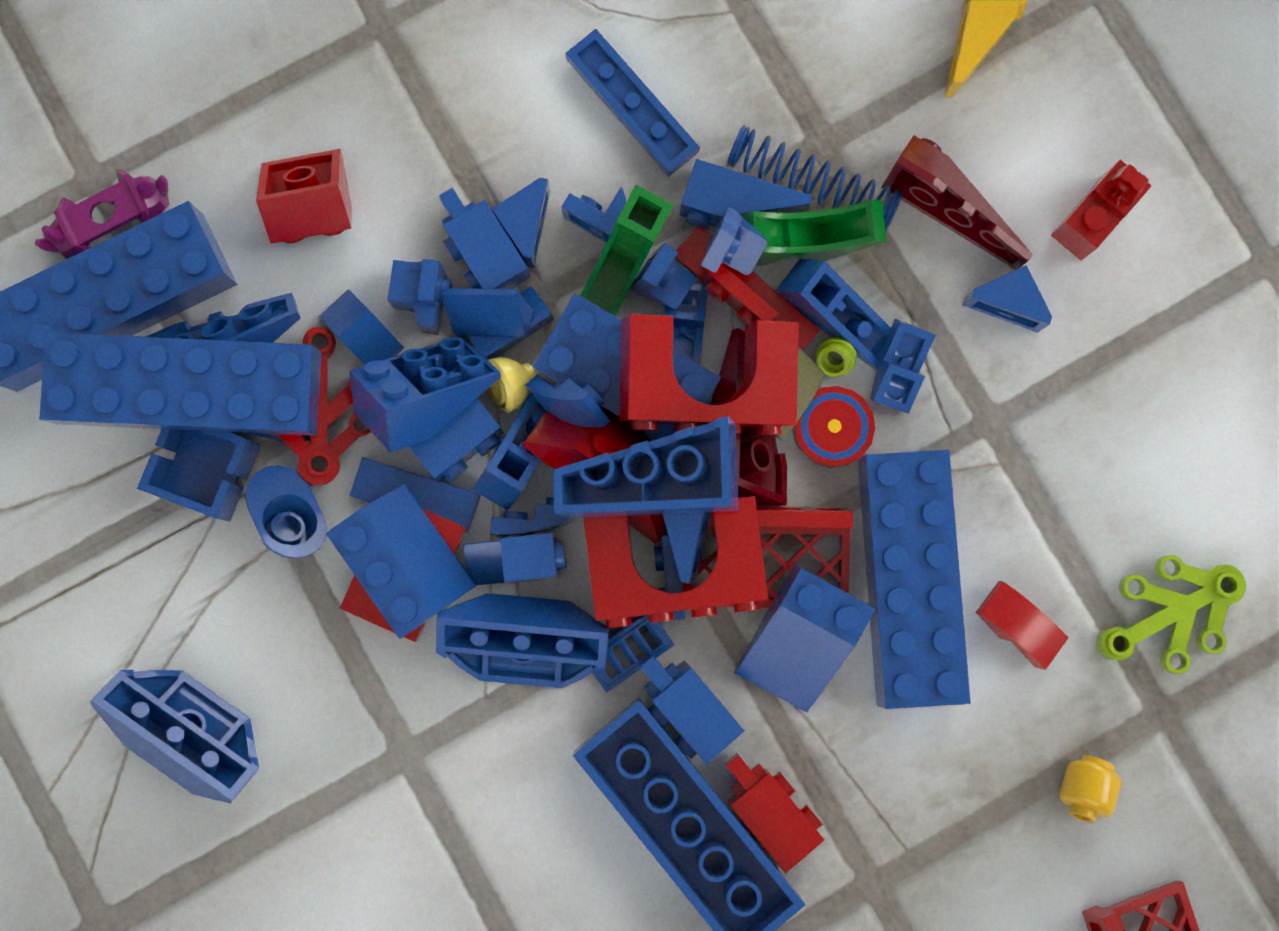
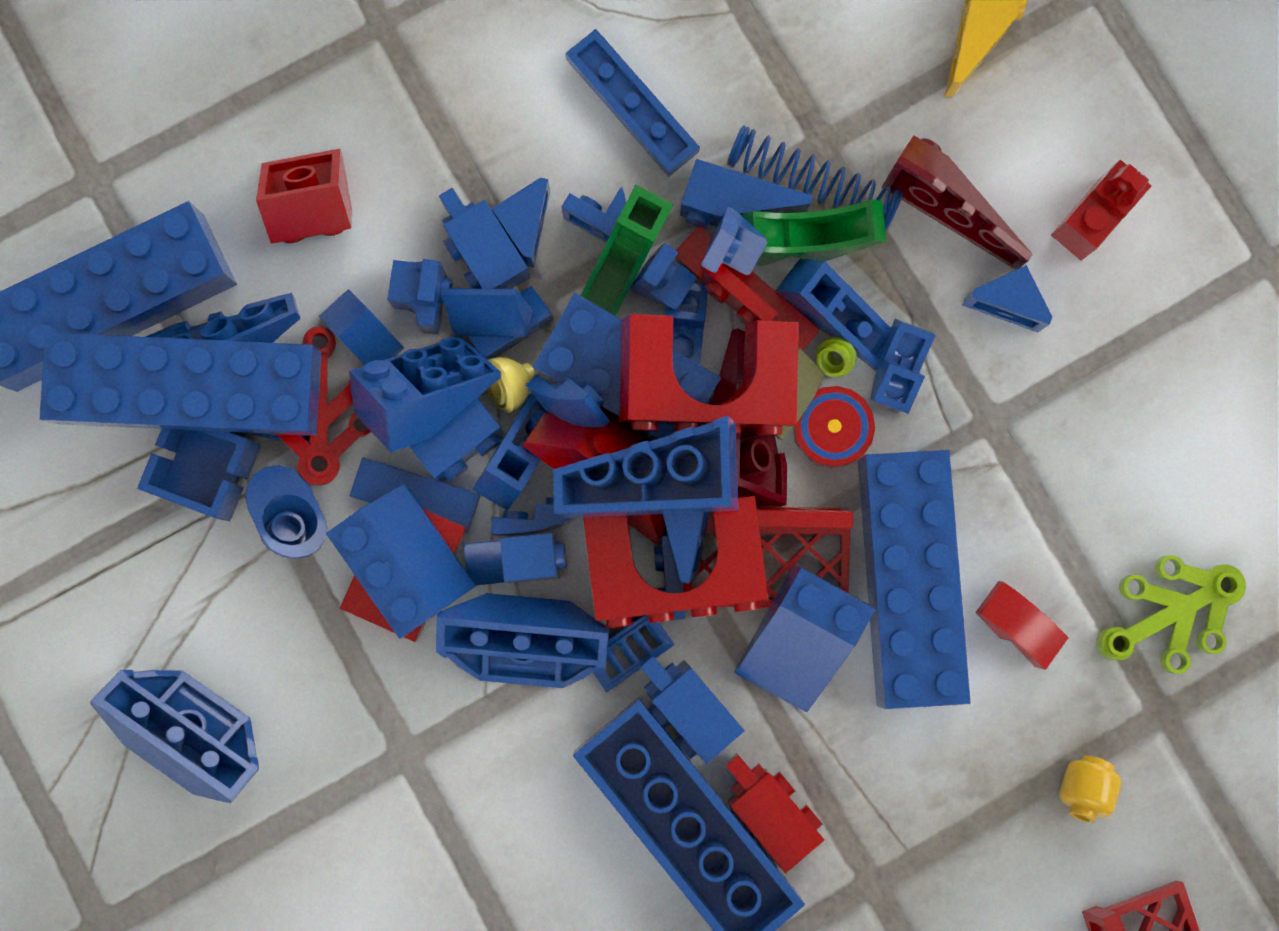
magenta piece [35,169,170,259] -> none

